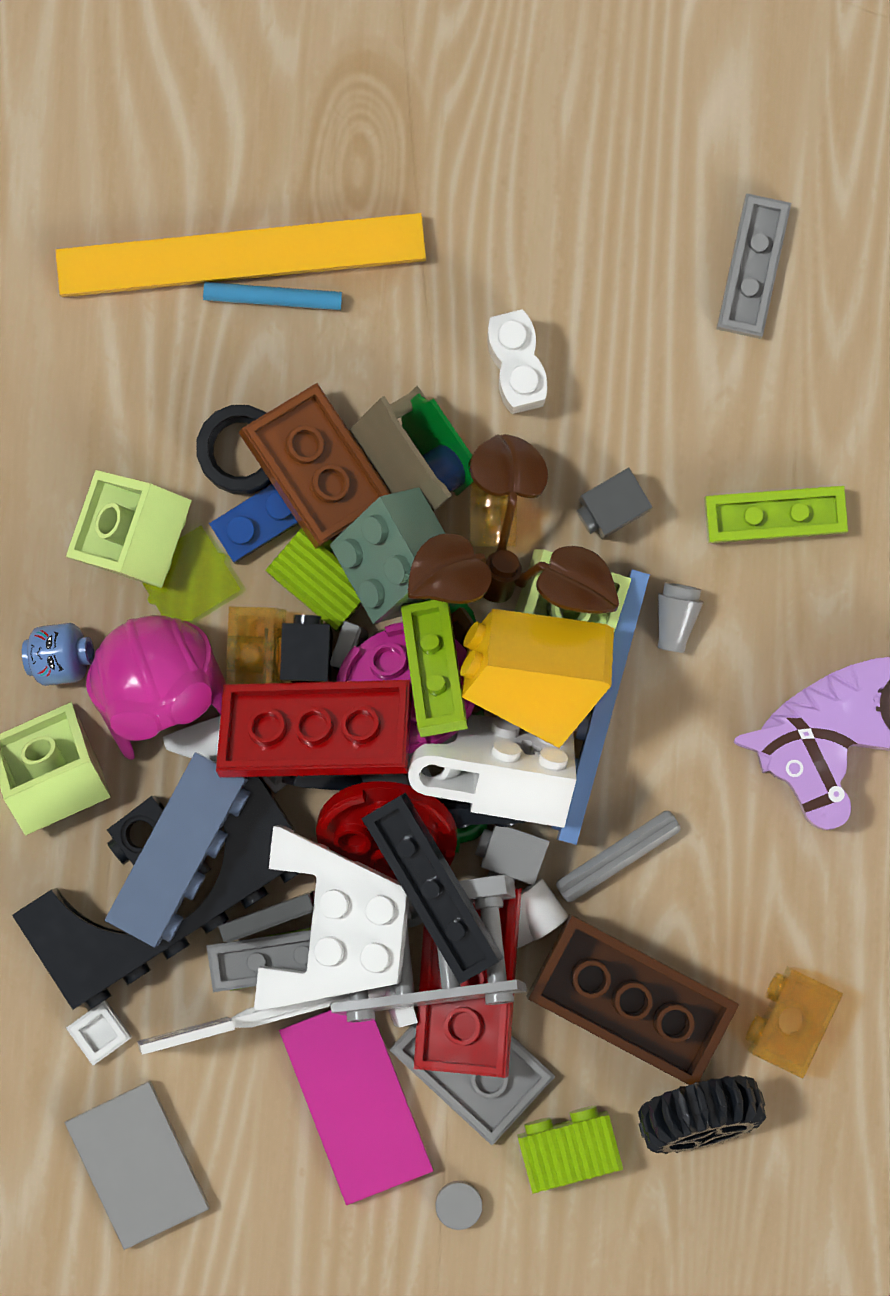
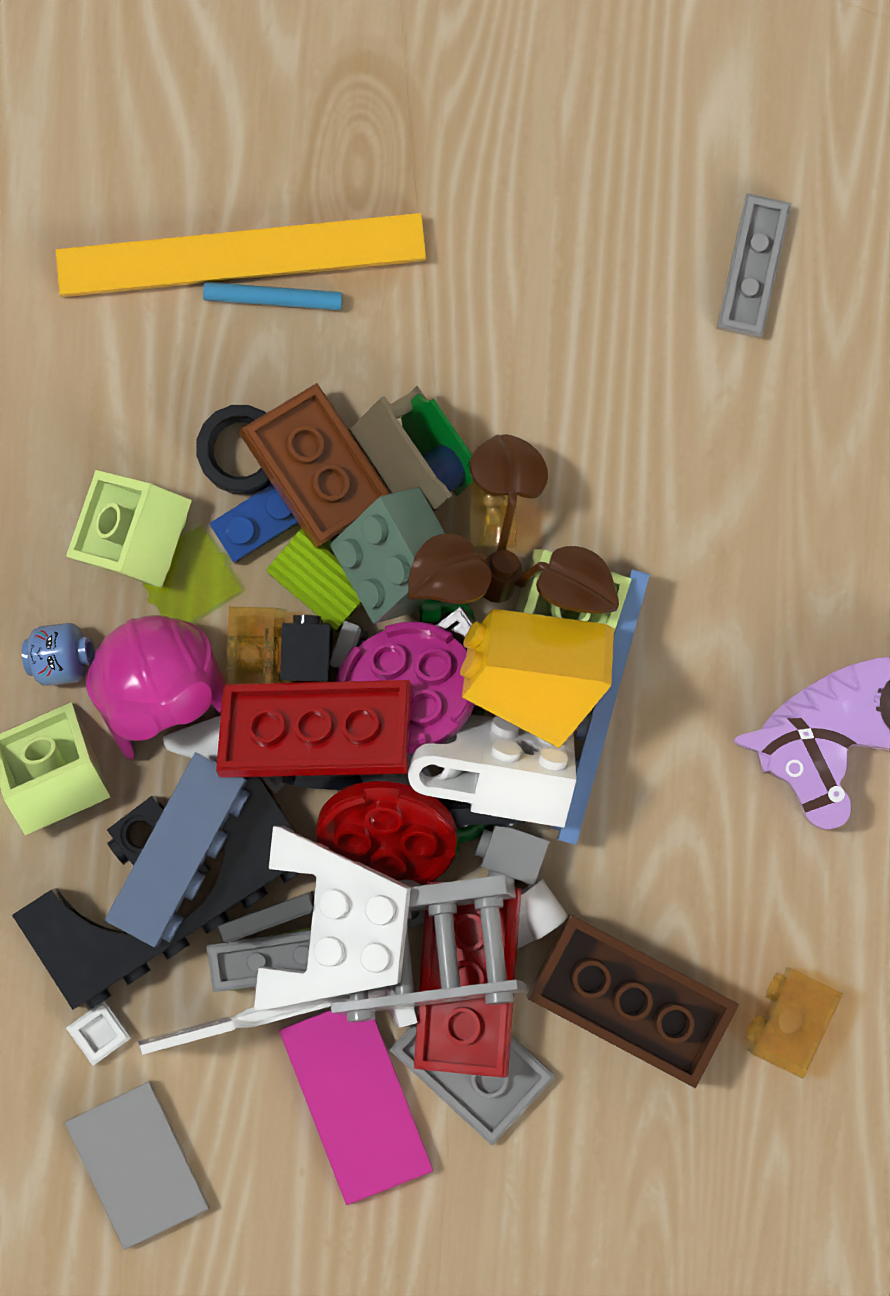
black plate [362,792,504,984] -> none
lime plate [401,600,468,738] -> none
light grey tile [436,1181,482,1230] -> none
white brick [487,309,547,414] -> none
lime brick [517,1105,623,1194] -> none
light grey axle [556,811,681,902] -> none
dark grey brick [577,467,653,539] -> none
black gear [638,1075,766,1154] -> none
light grey cone [657,583,703,653] -> none
lime plate [704,486,848,543] -> none

